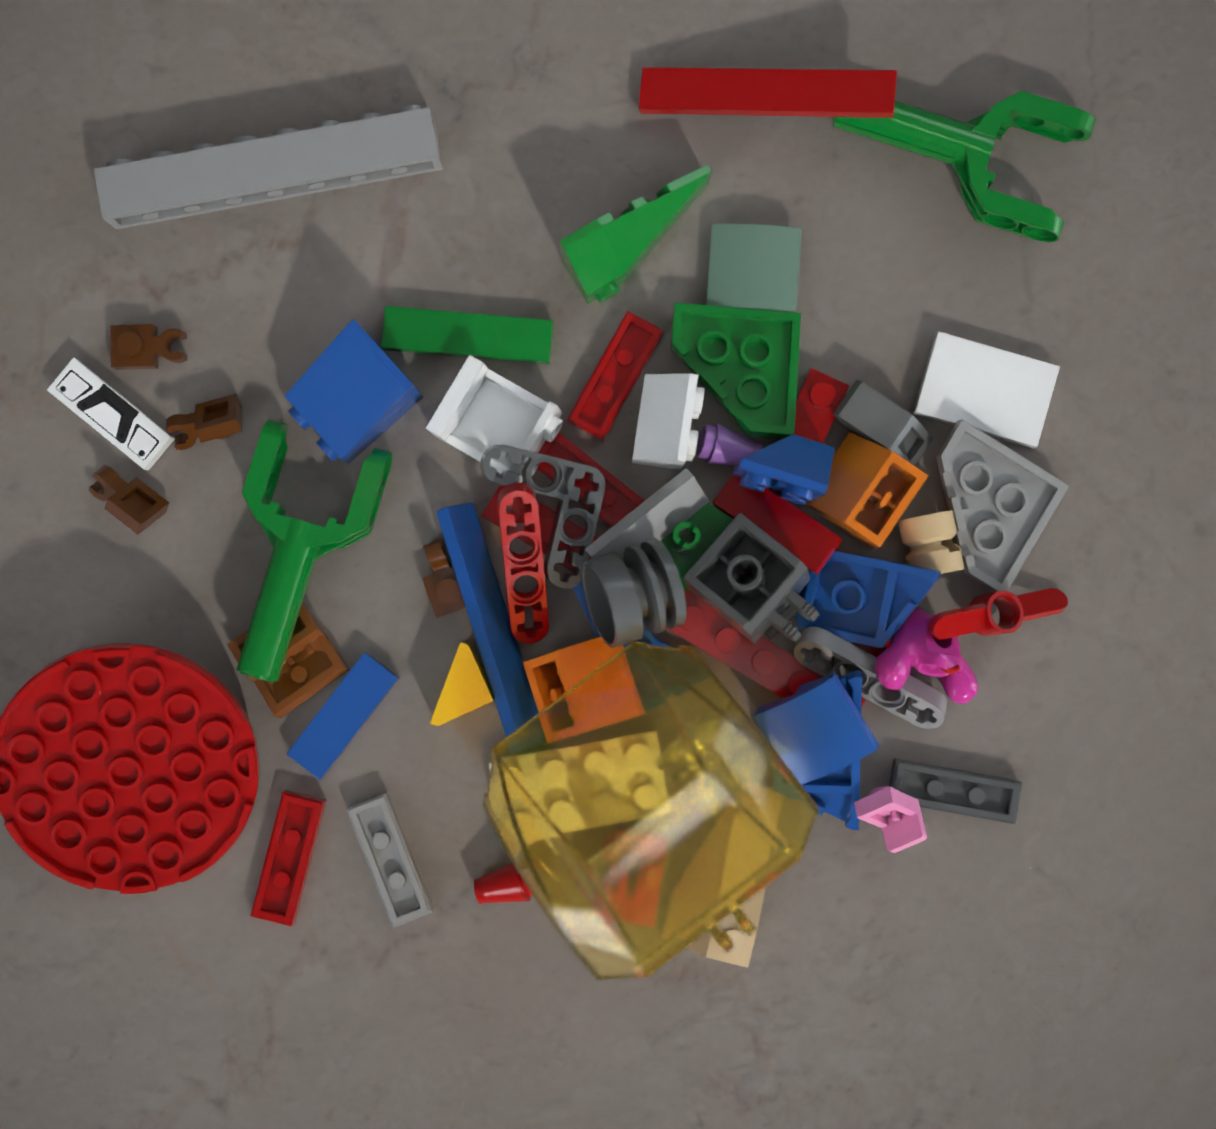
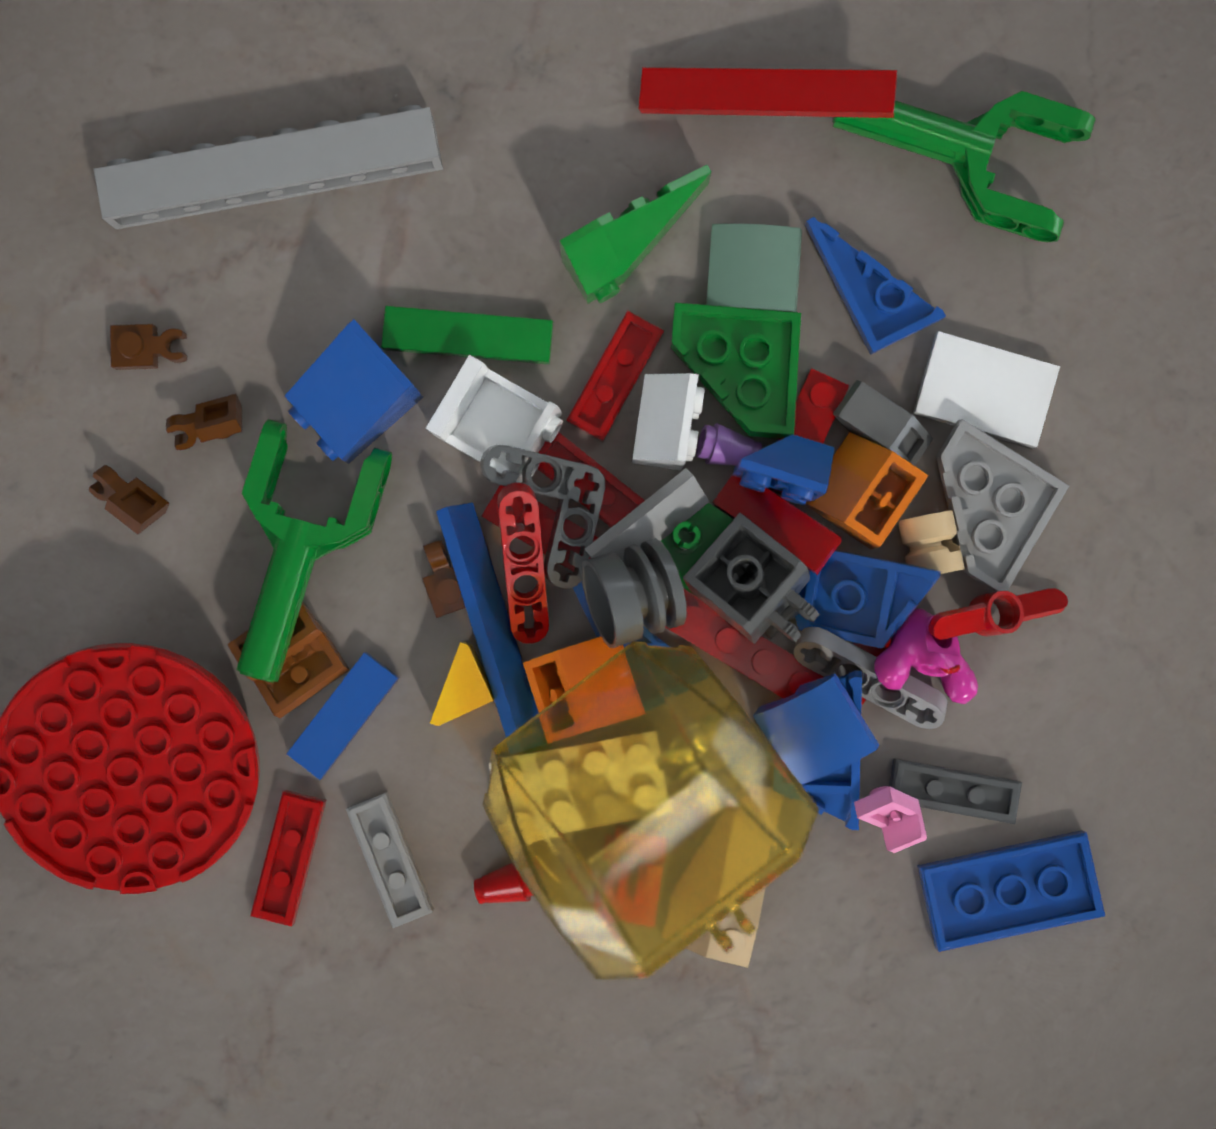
white tile [47,358,175,471] -> none
none -> blue wing [805,217,946,355]
none -> blue tile [917,830,1105,952]

